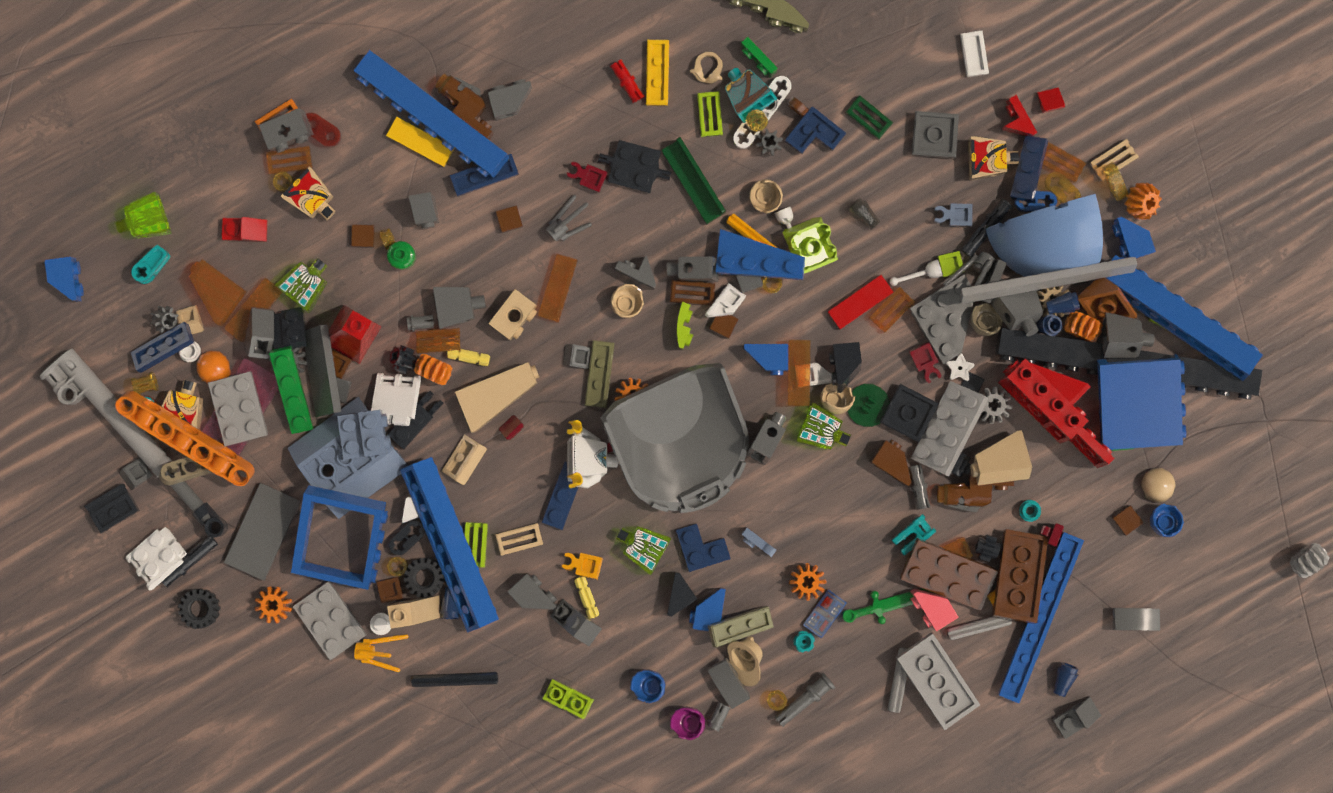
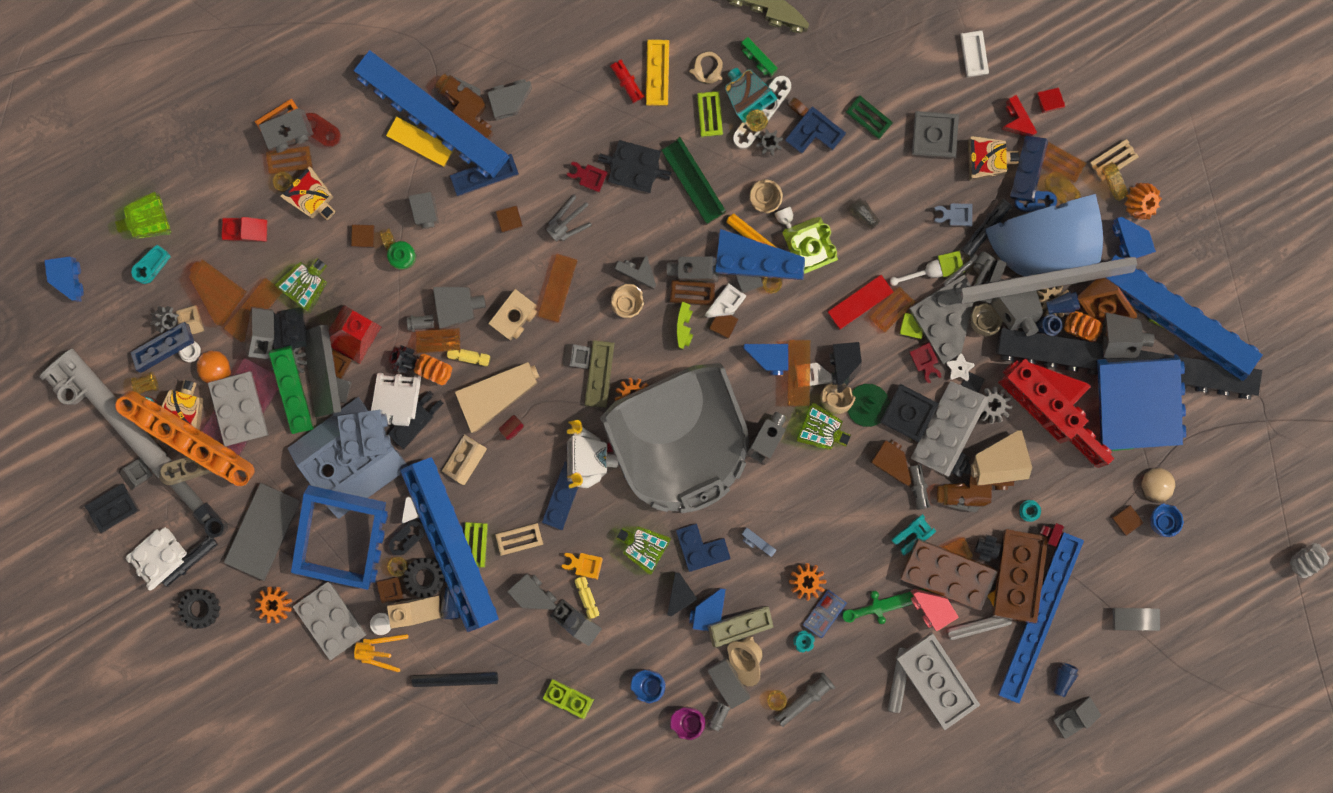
none -> lime tile [899,313,923,339]

